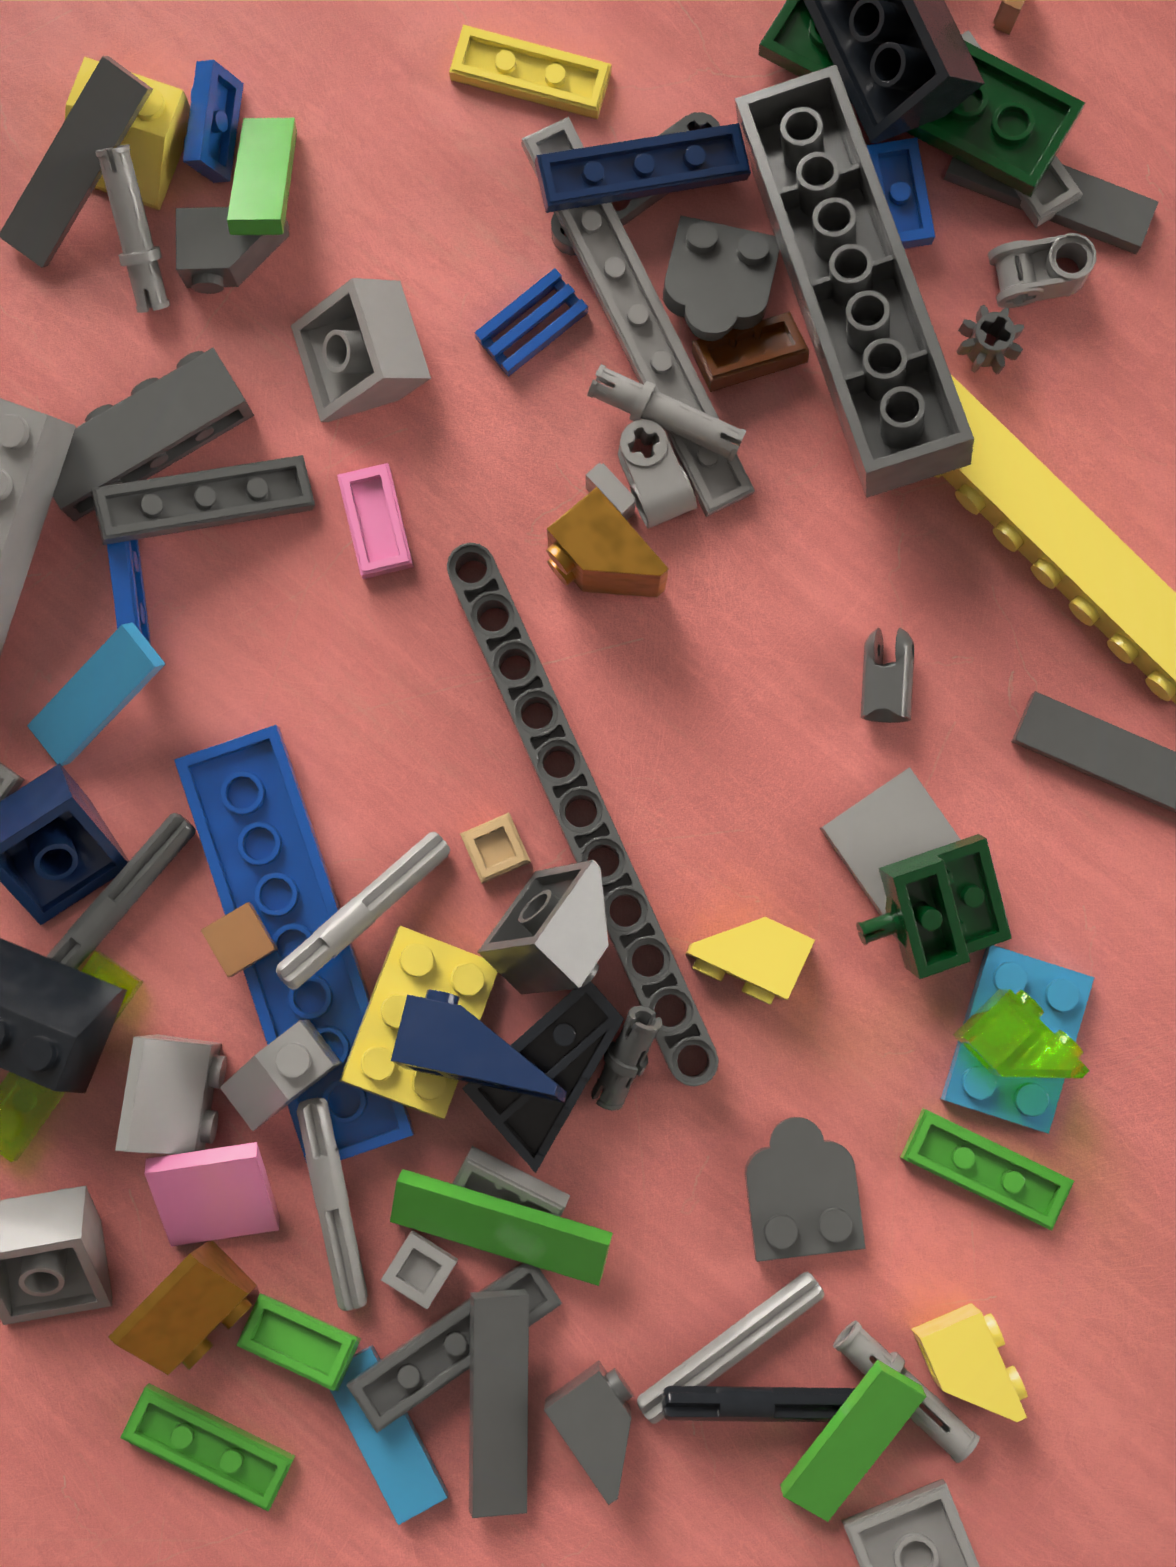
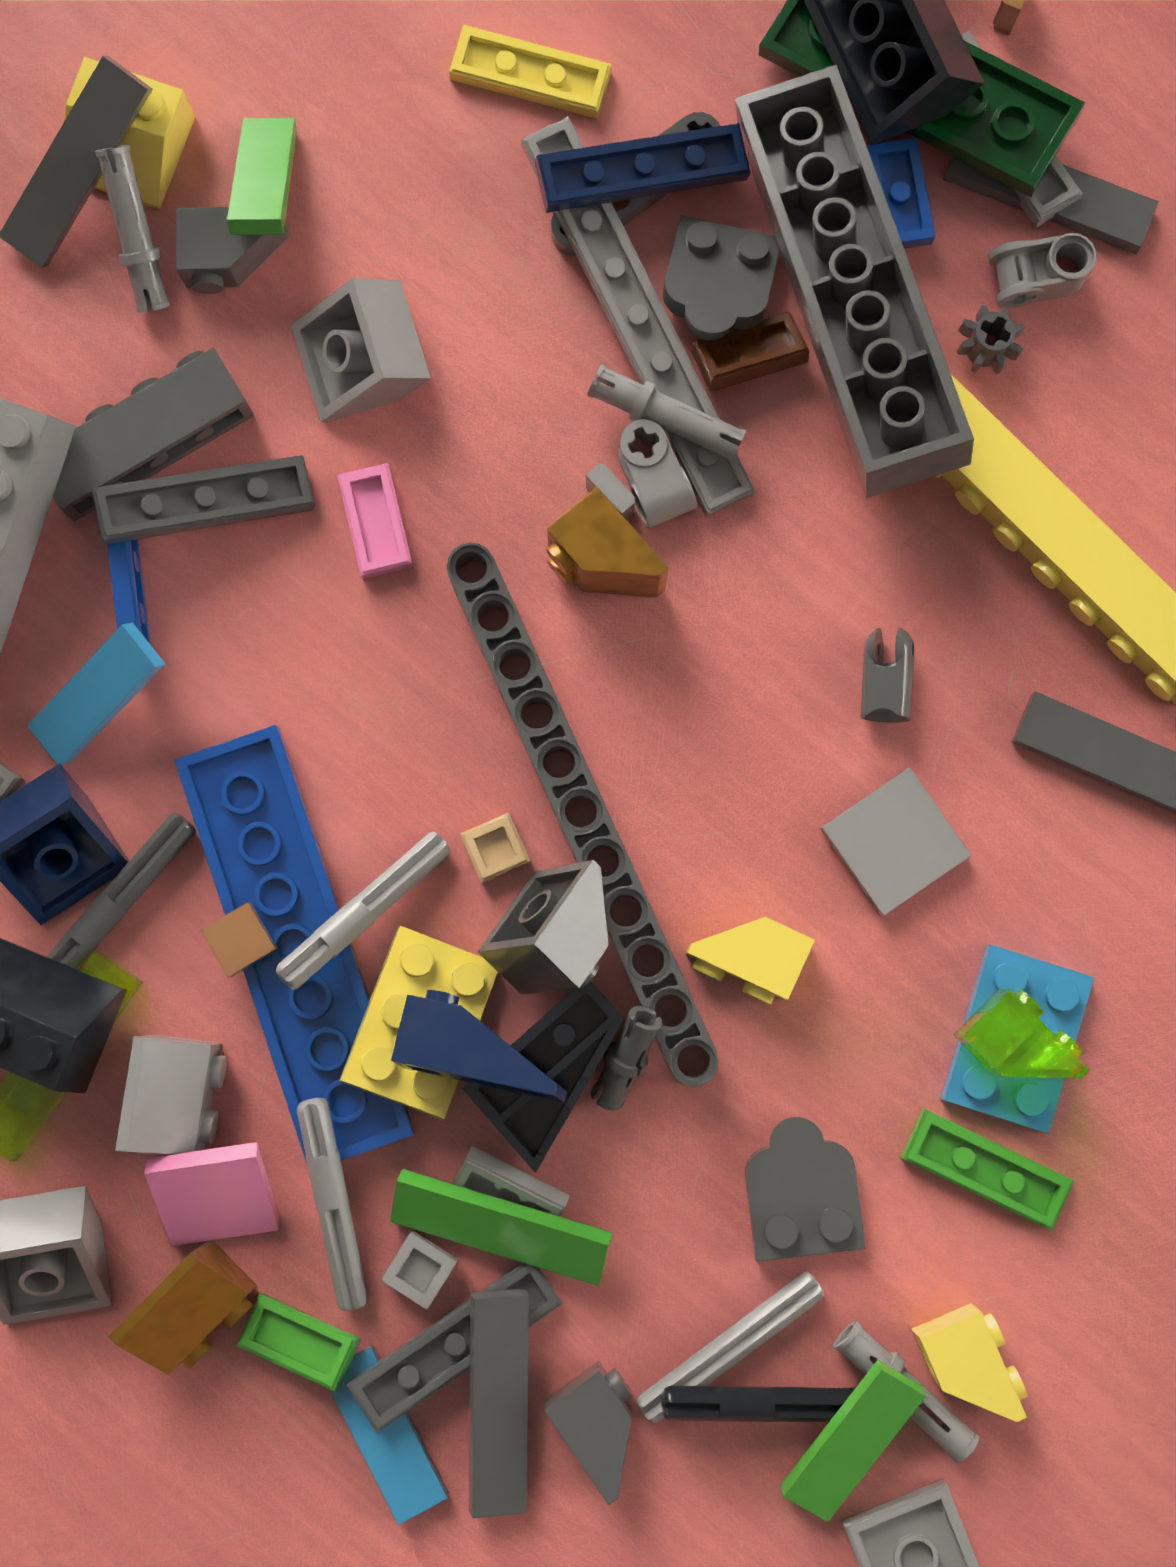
bright green tile [120,1383,295,1511] -> none
blue plate [183,60,244,183] -> none
light grey slope [220,1020,342,1131] -> none
blue tile [474,268,588,377] -> none
dark green plate [856,834,1012,979] -> none

